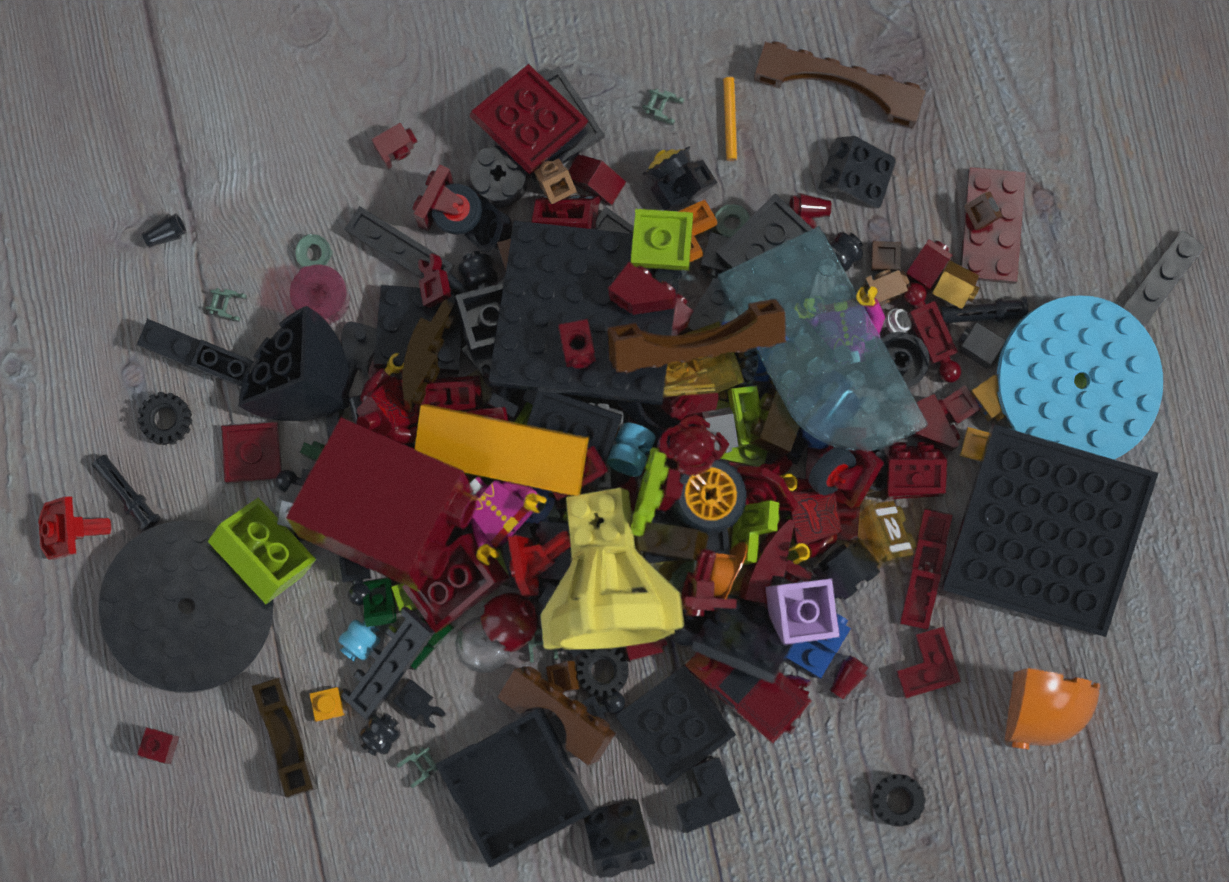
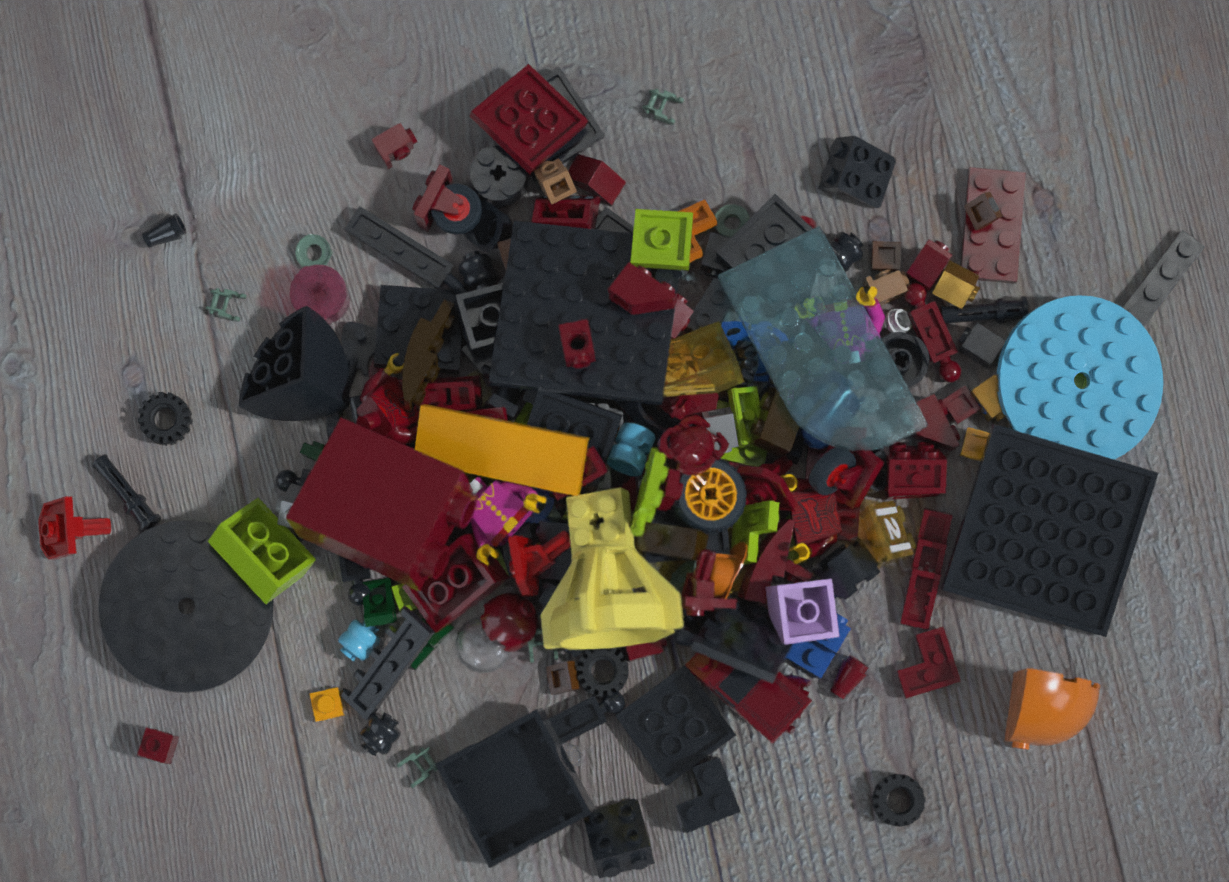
black slope [136,318,254,387] -> none
dark red tile [221,422,282,484] -> none
dark brown arch [251,677,318,798] -> none
black plate [393,679,446,729] -> none
dark red plate [418,253,451,308] -> none
reddish brown arch [497,666,616,766] -> none
reddish brown arch [607,299,786,373] -> none
black piece [642,146,691,184] -> none
black slope [650,160,718,211] -> none
light orange bar [723,77,737,161] -> none
reddish brown arch [754,41,926,129] -> none
dark red cone [789,193,832,219] -> none

